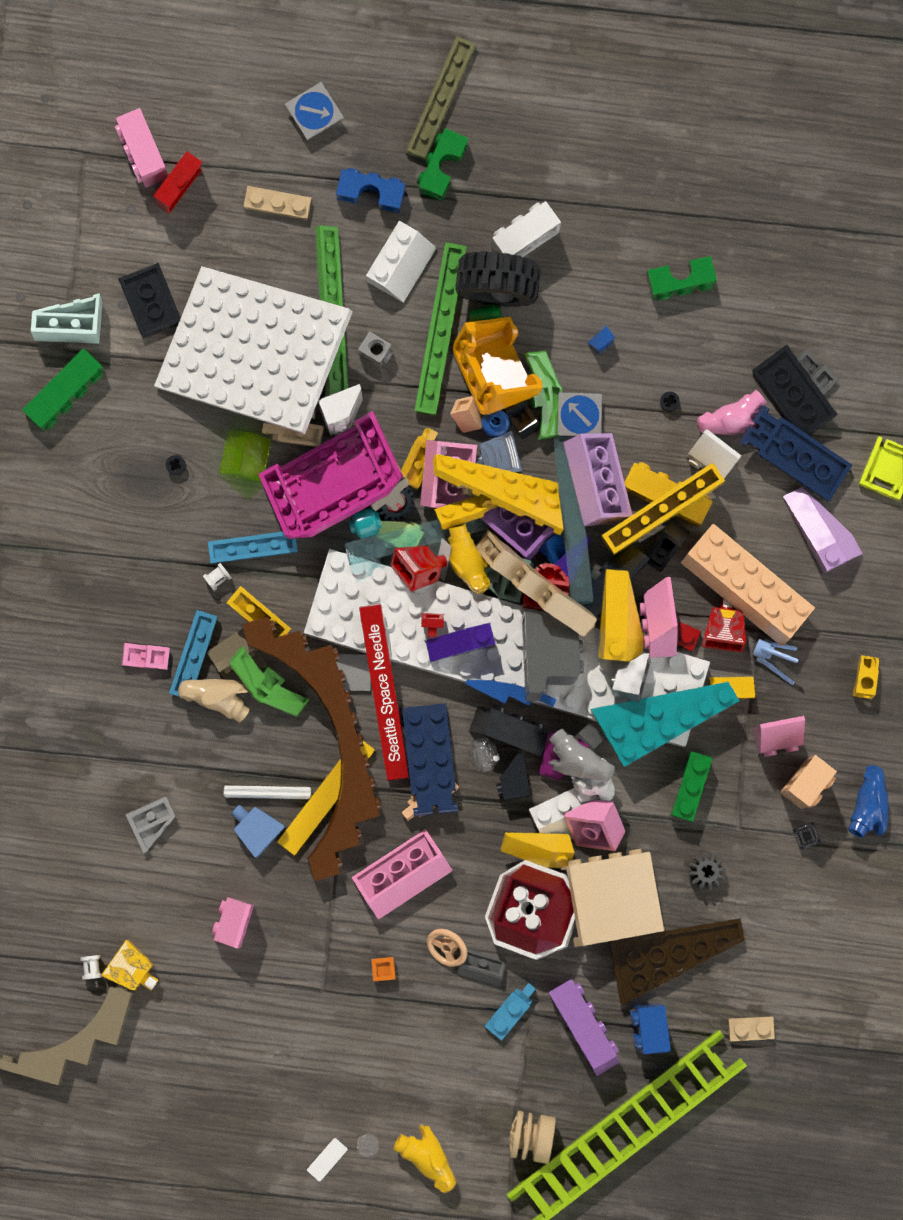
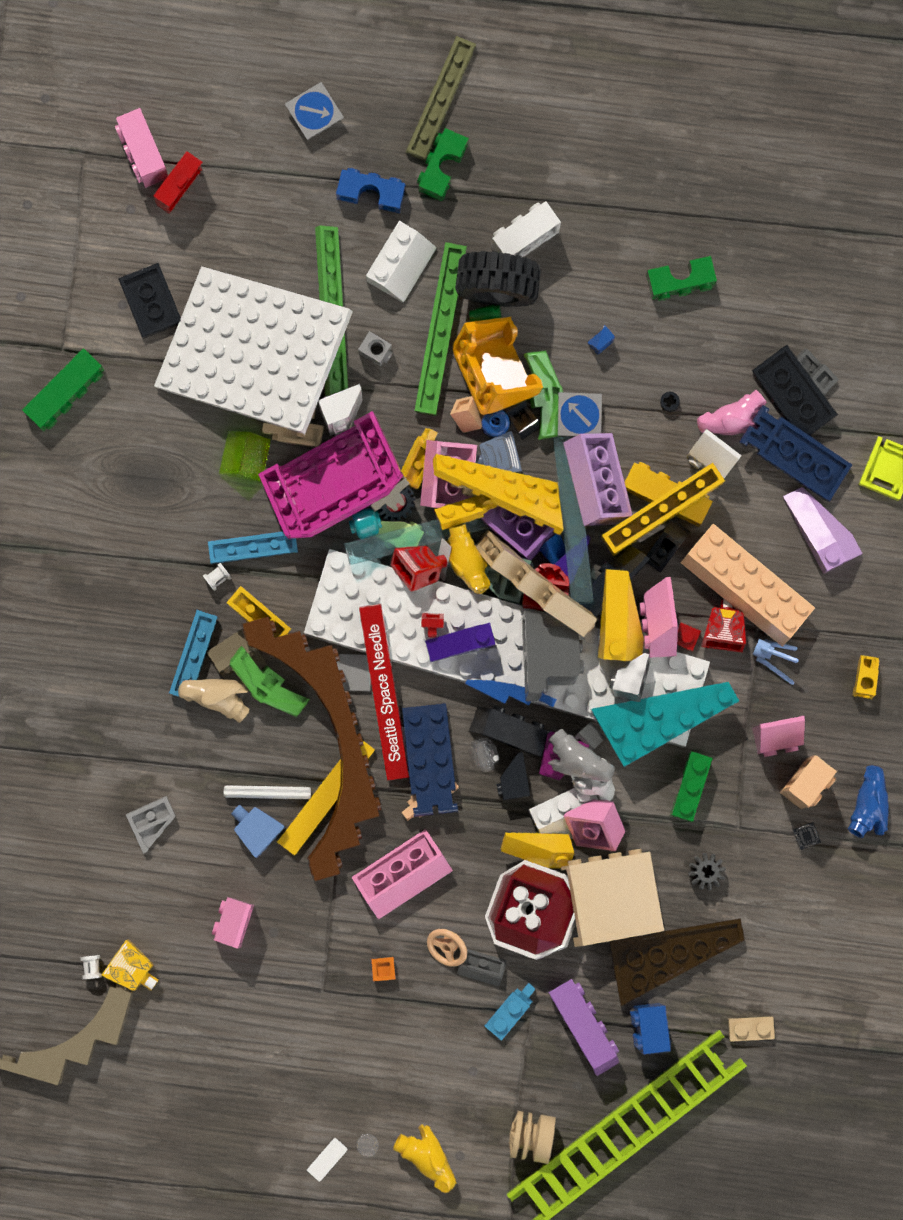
light aqua wedge [31,293,102,344] -> none
bright pink slope [121,643,170,670] -> none
black bush [166,455,186,475] -> none
tan plate [243,186,312,220] -> none
yellow slope [709,677,755,699] -> none

